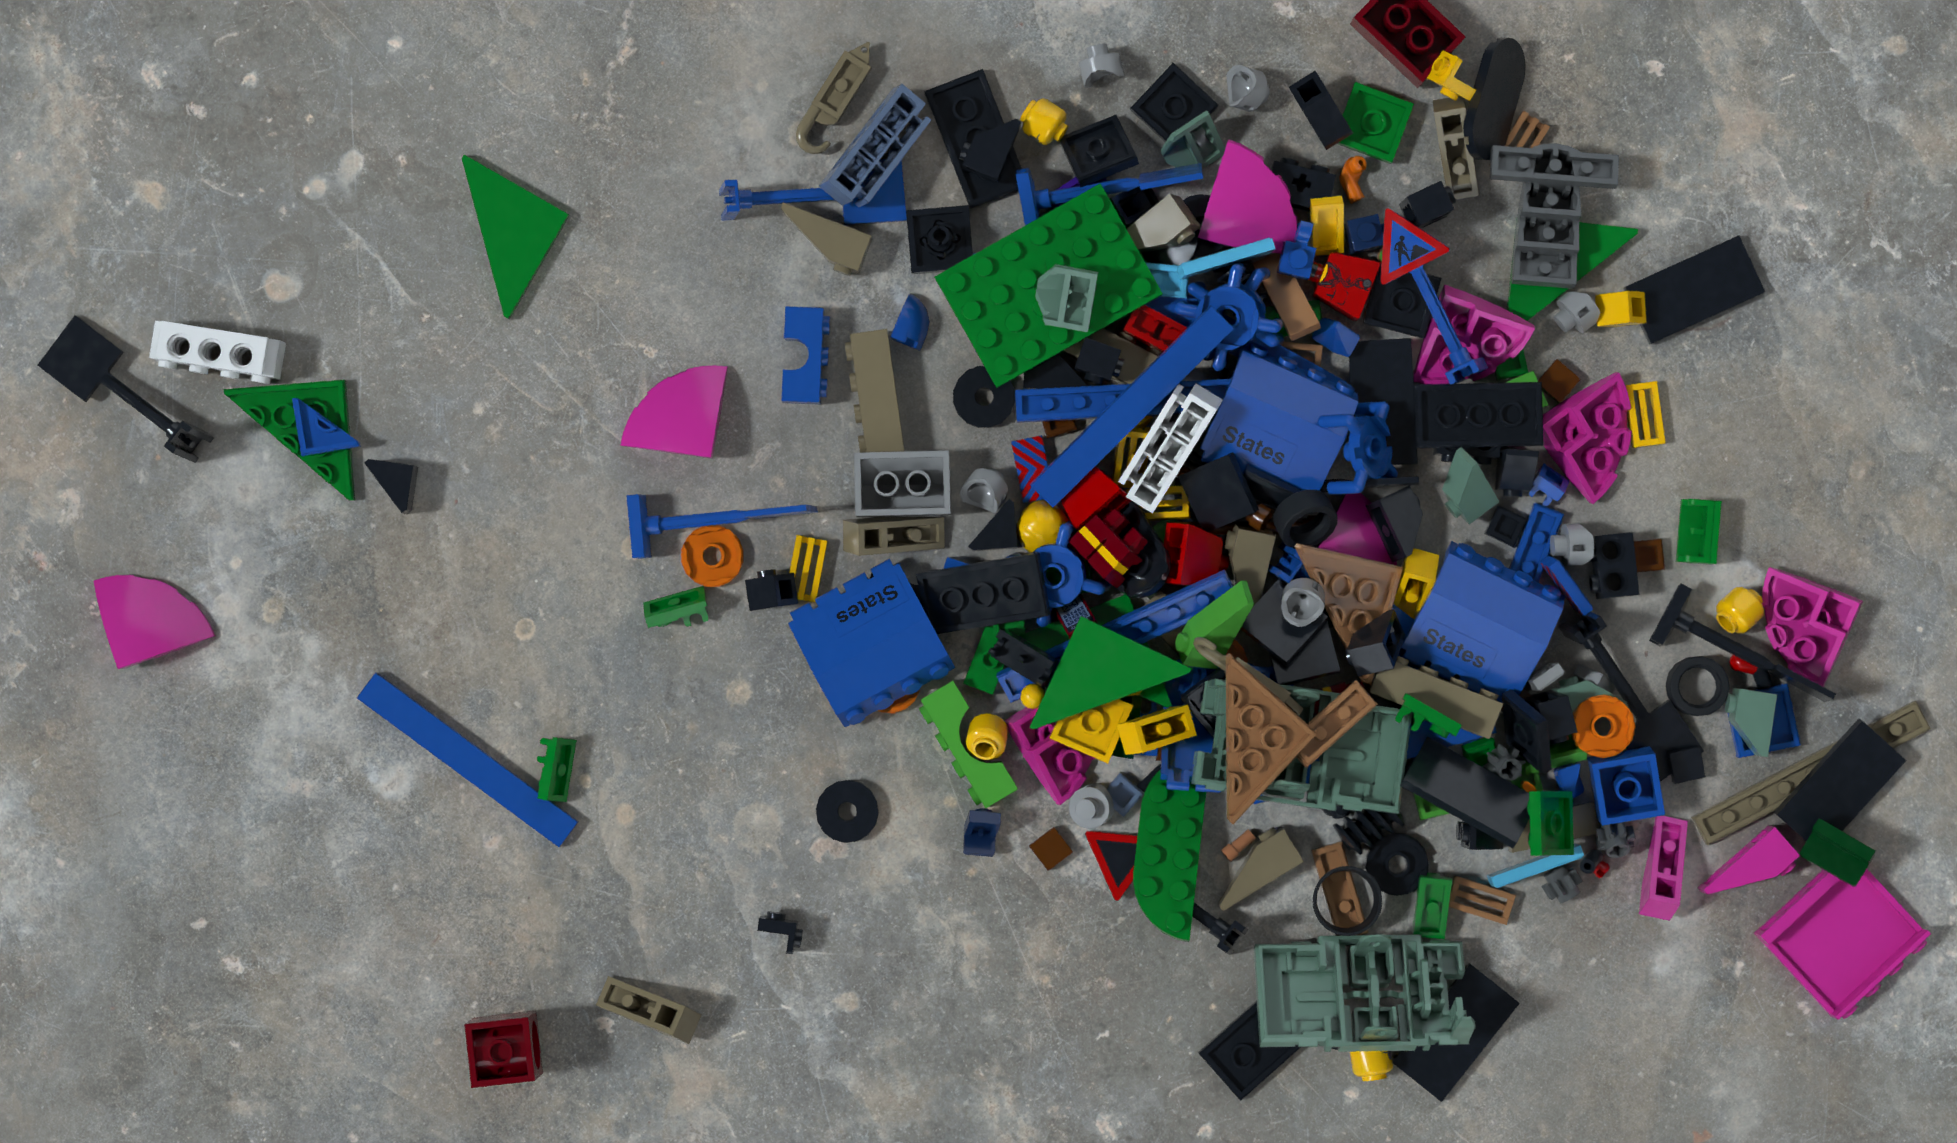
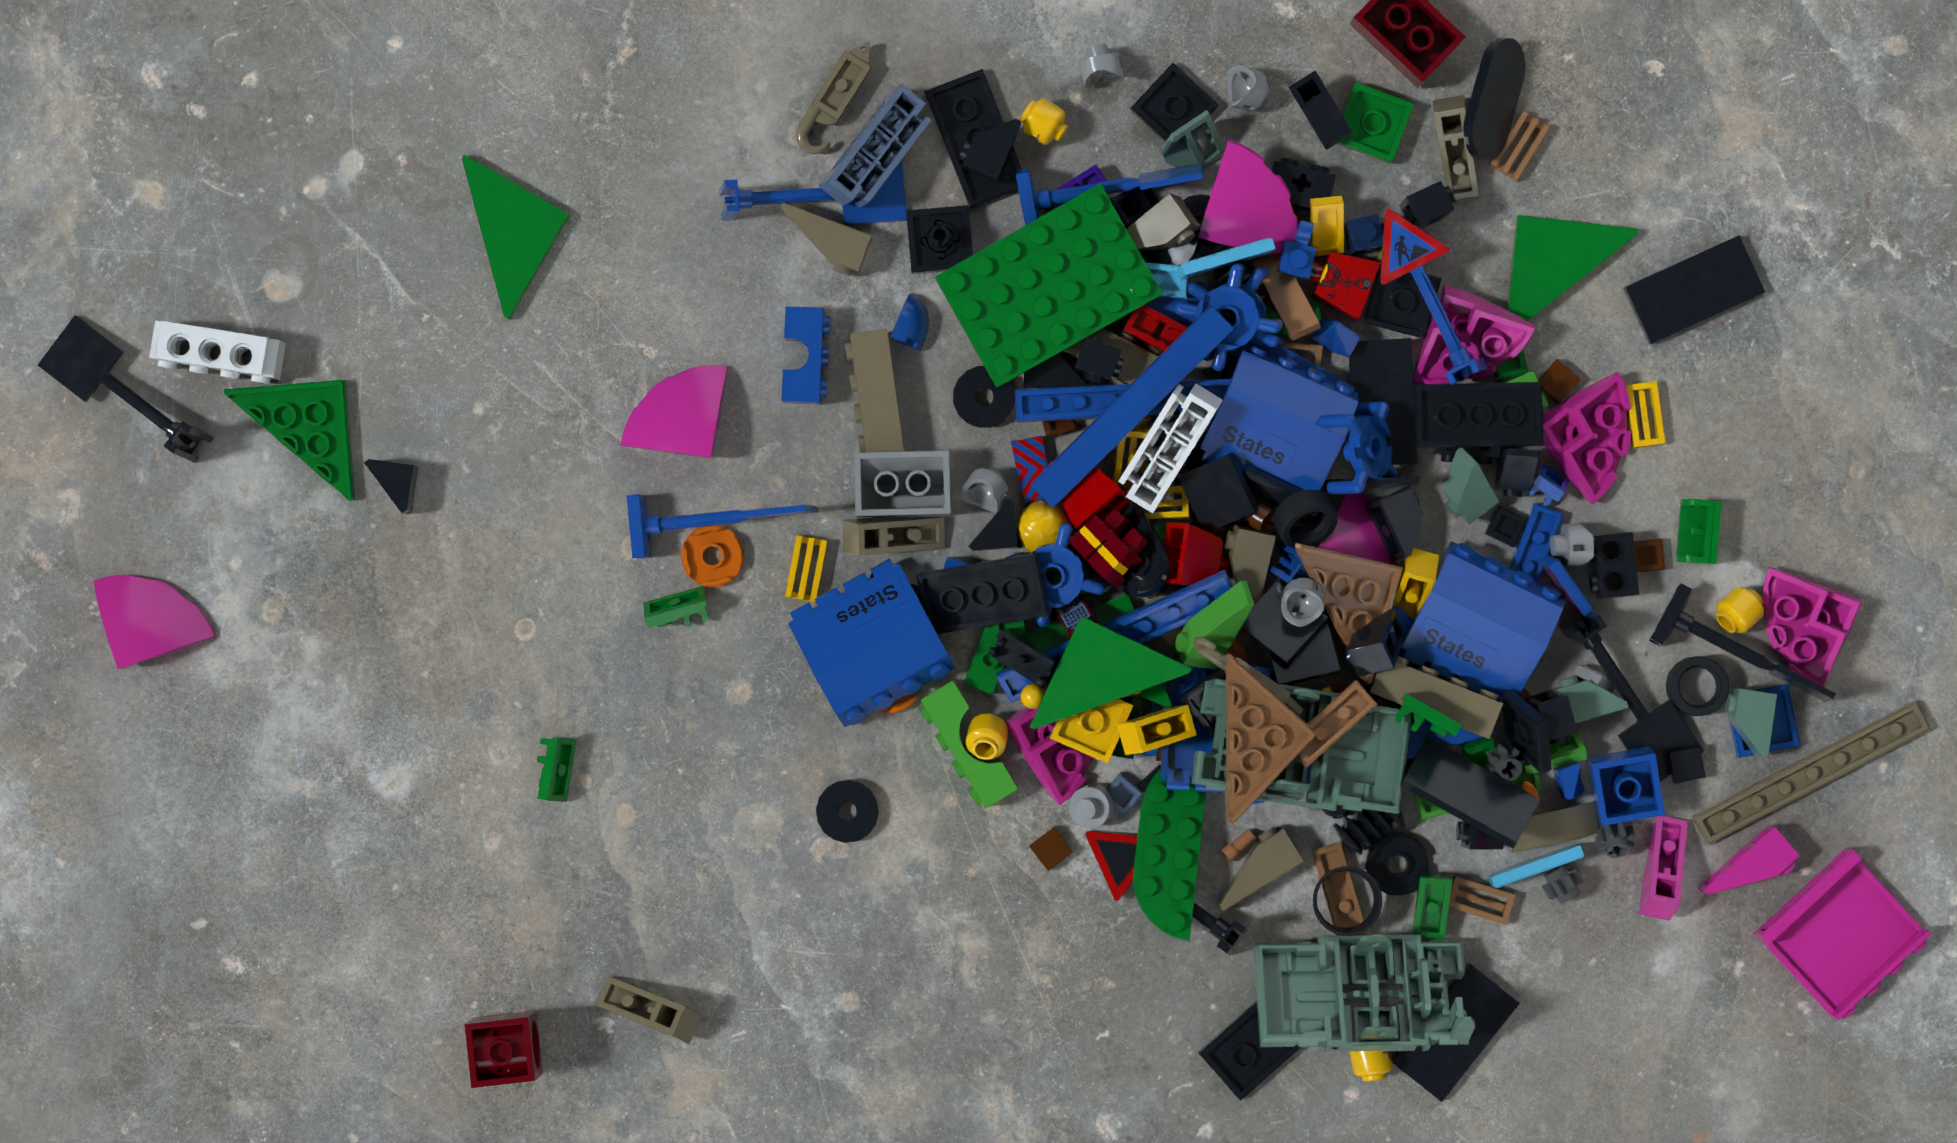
blue tile [292,398,361,457] -> none
blue tile [357,673,579,847] -> none
black brick [745,569,798,611] -> none
black bracket [757,911,803,954] -> none
dark blue bracket [963,808,1001,857] -> none
sand green slope [1035,264,1098,332] -> none
black tile [1059,115,1139,188] -> none
orange arm [1339,156,1367,204] -> none
yellow bracket [1427,51,1476,101] -> none
dark grey slope [1490,143,1619,289] -> none
light grey tile [1525,663,1564,691] -> none
green plate [1527,791,1574,856] -> none
light grey piece [1553,291,1601,333] -> none
orange tile [1572,695,1635,758] -> none
black arm [1580,849,1610,878] -> none
yellow brick [1595,291,1646,327] -> none
arm [1729,655,1773,689] -> none
black tile [1774,718,1907,841] -> none
dark green panel [1800,818,1876,887] -> none

